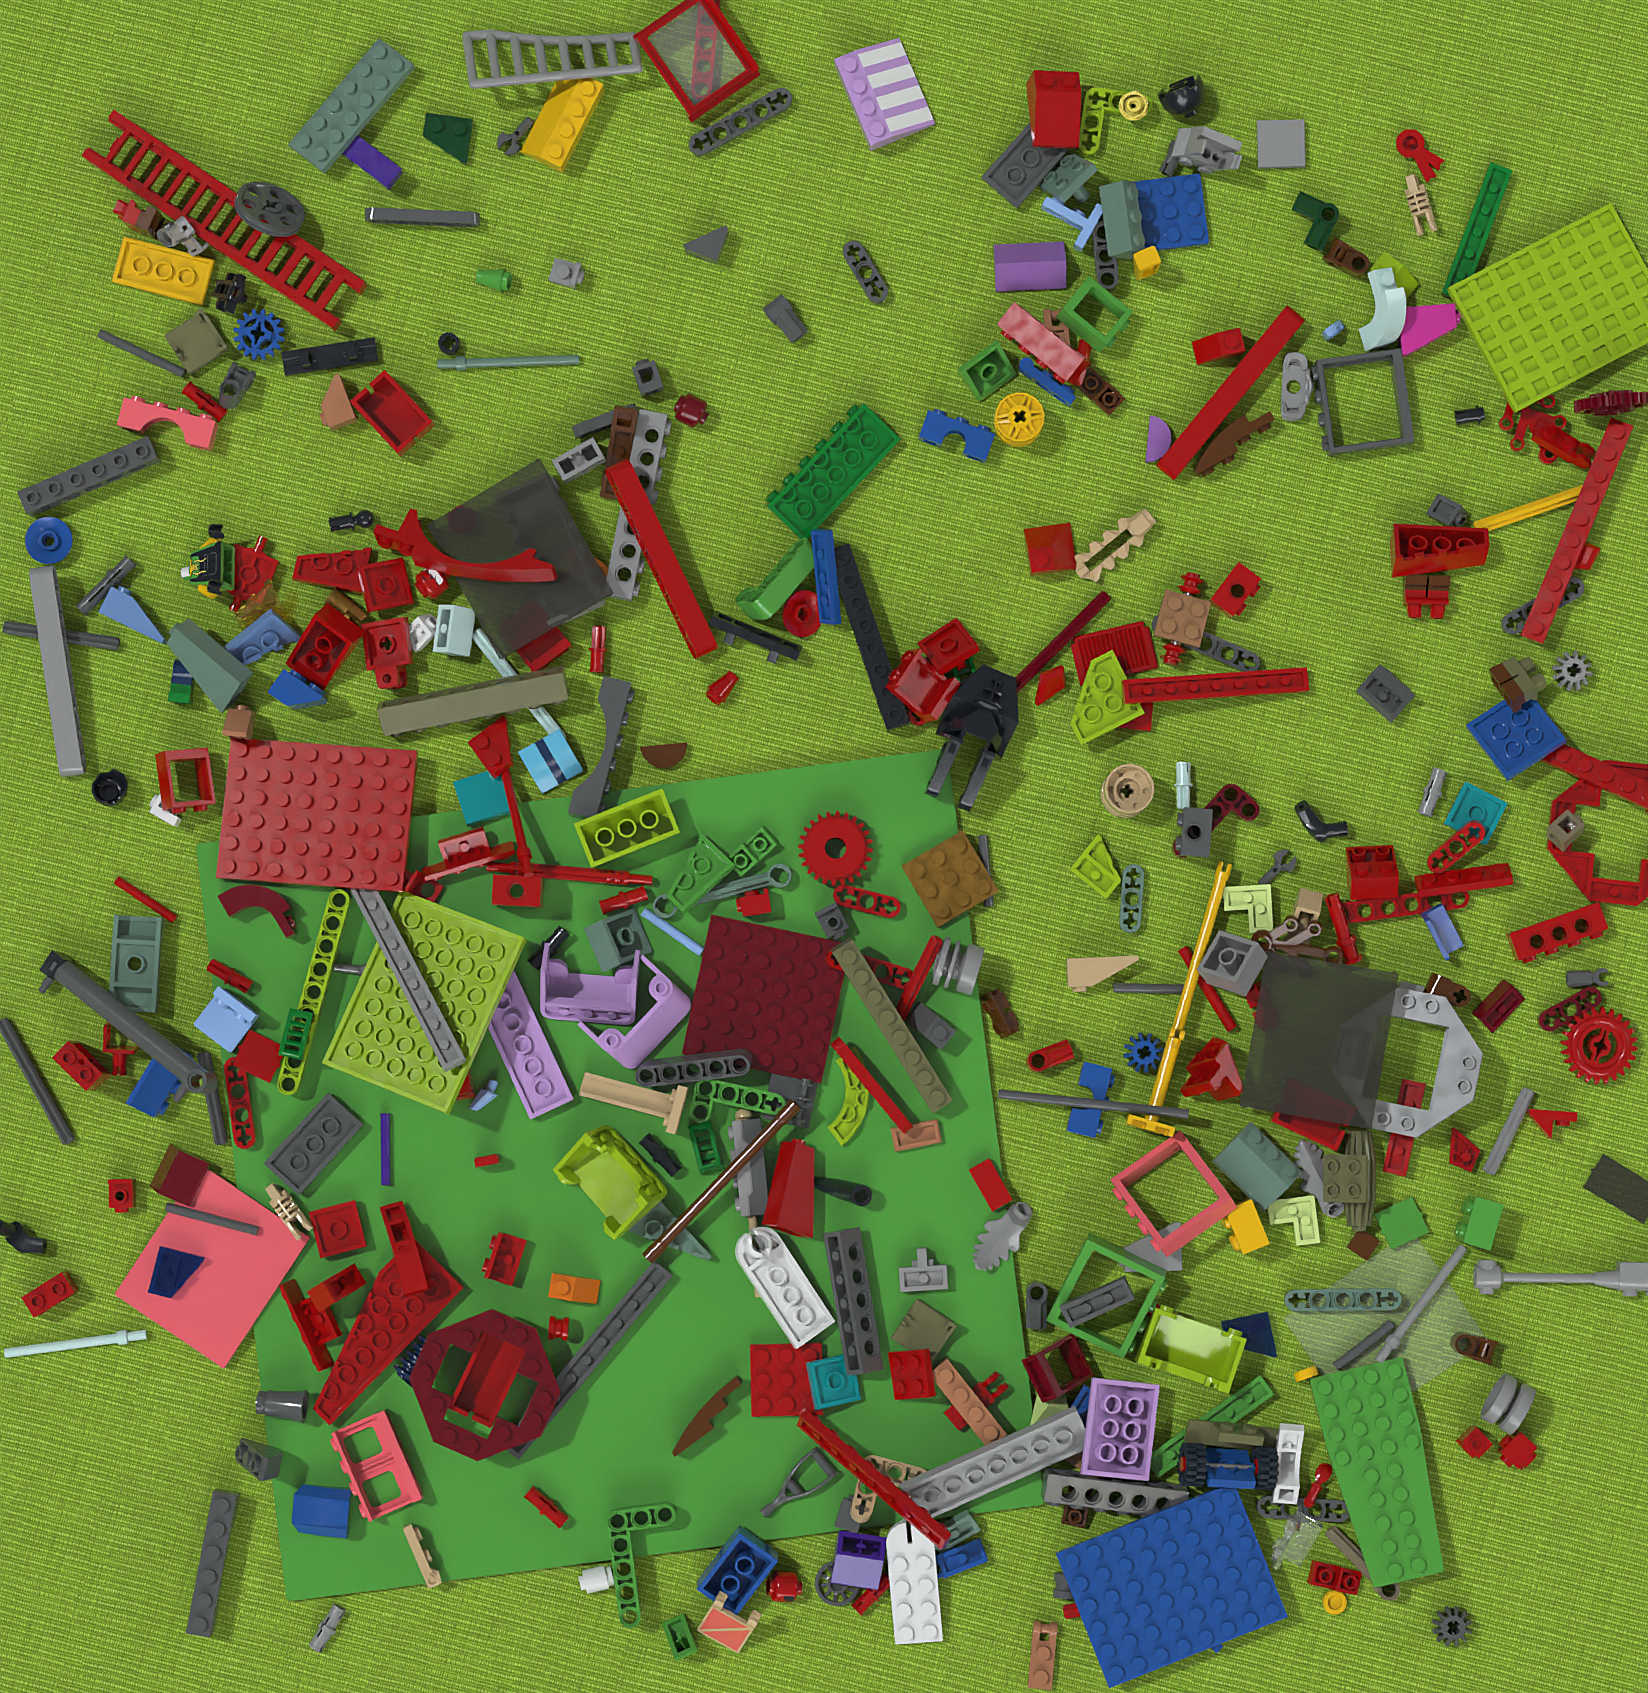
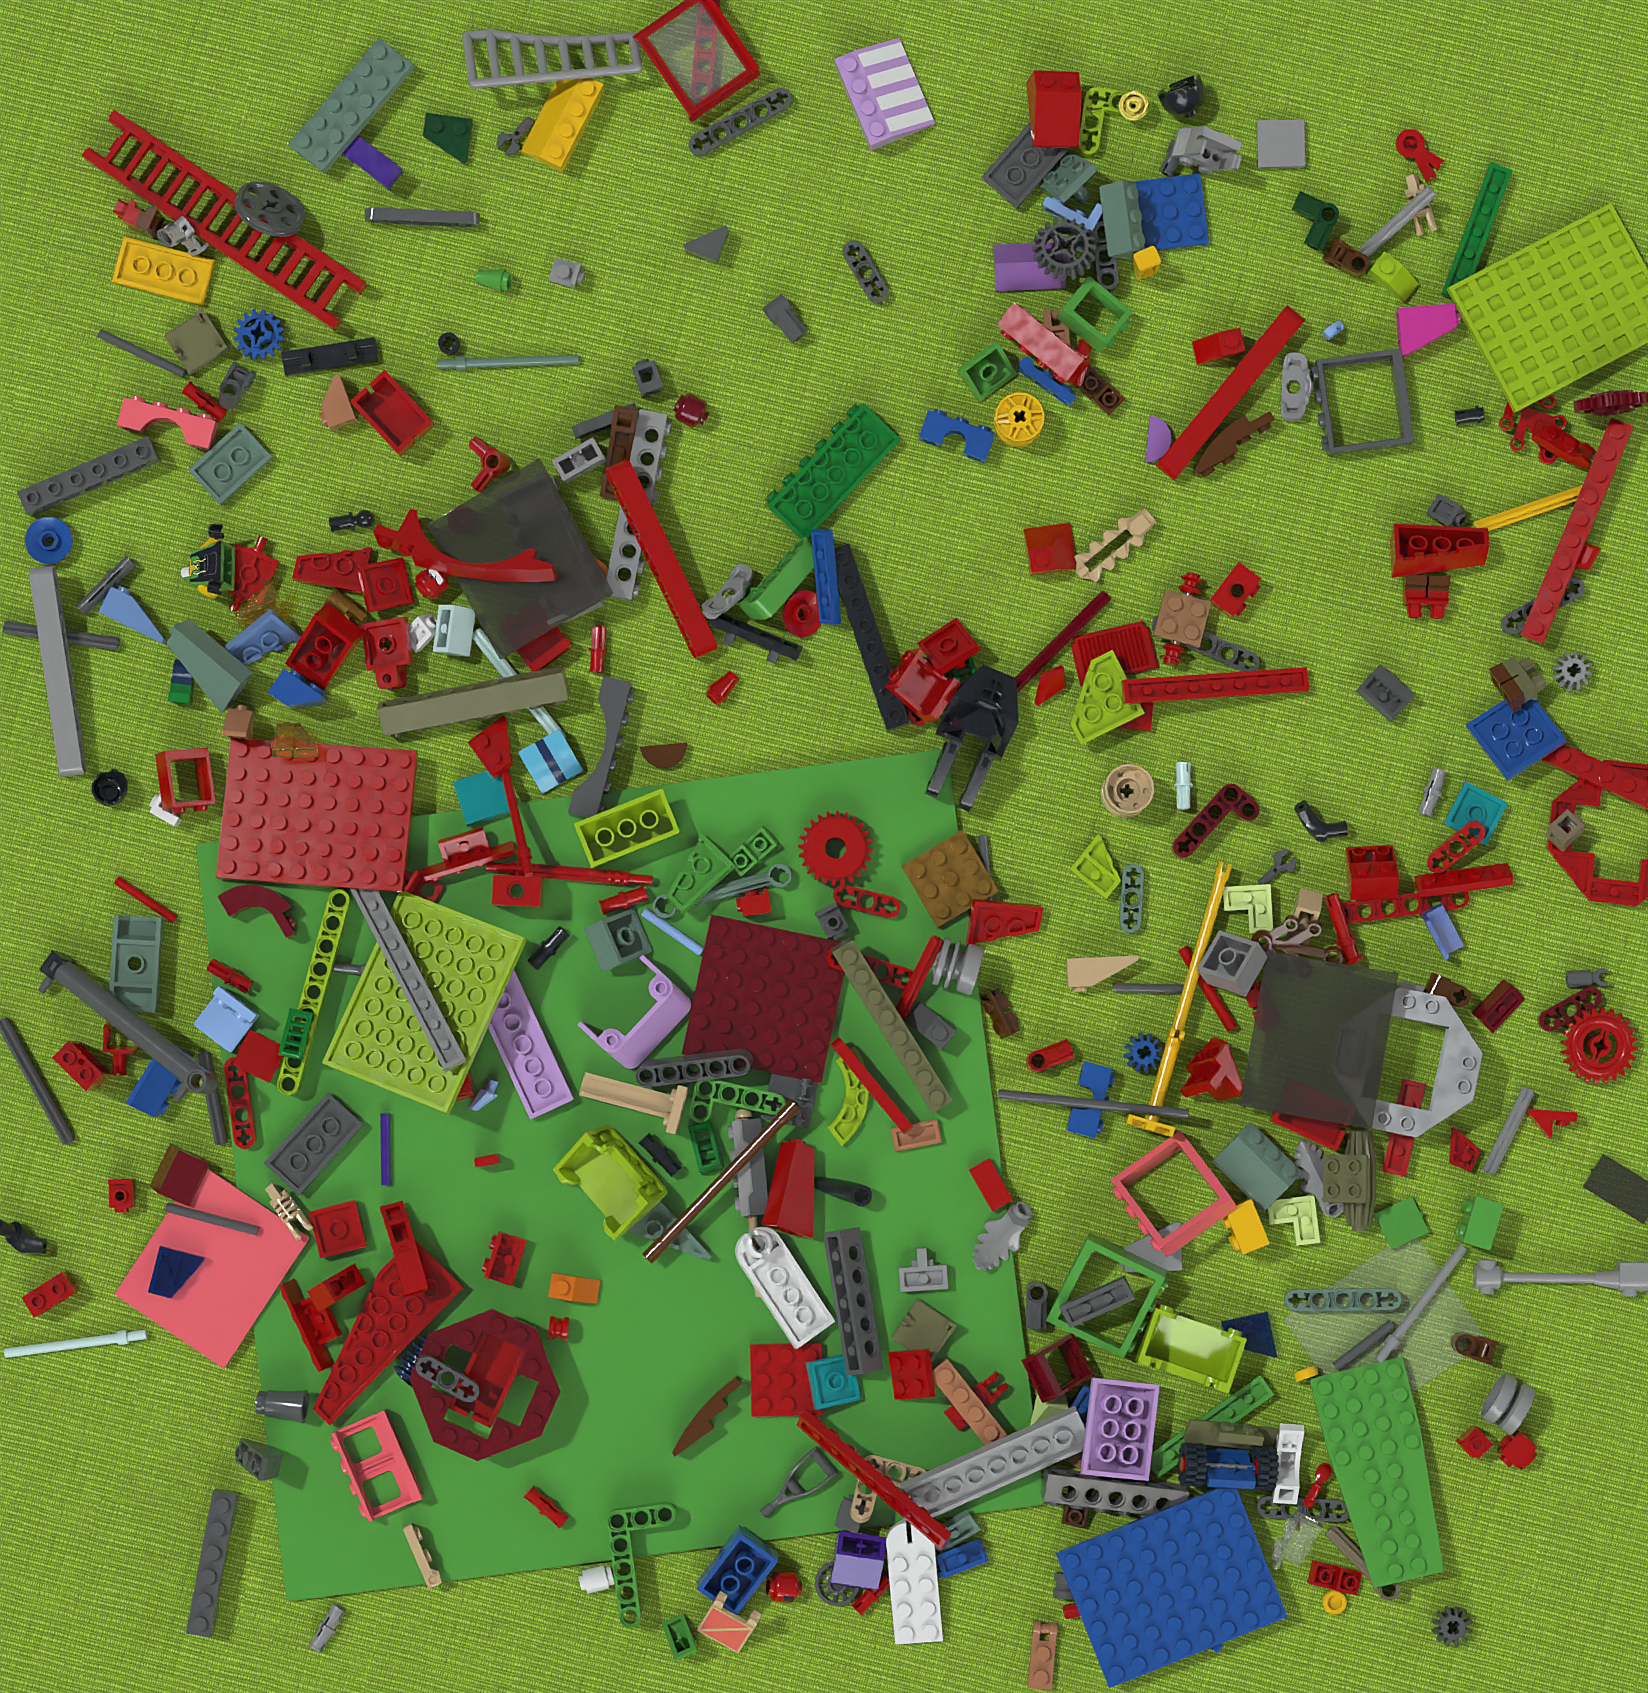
black piece [211,272,247,314] -> none
blue slope [292,1484,353,1538] -> none
dark grey plate [507,1261,673,1460] -> none
lavender windscreen [540,943,640,1025] -> none
dark grey brick [1175,807,1213,858] -> none
reddish brown tile [1346,1231,1380,1261] -> none
light aqua arch [1359,267,1406,352] -> none
red brick [1506,902,1609,964] -> none
none -> sand green plate [188,423,273,506]
none -> clear yellow wing [272,722,319,757]
none -> dark grey beam [416,1354,479,1402]
none -> red axle [468,436,511,493]
none -> light grey piece [702,564,755,619]
none -> red wing [965,899,1043,947]
none -> dark grey gear [1032,217,1097,281]
none -> light grey axle [1360,186,1437,257]

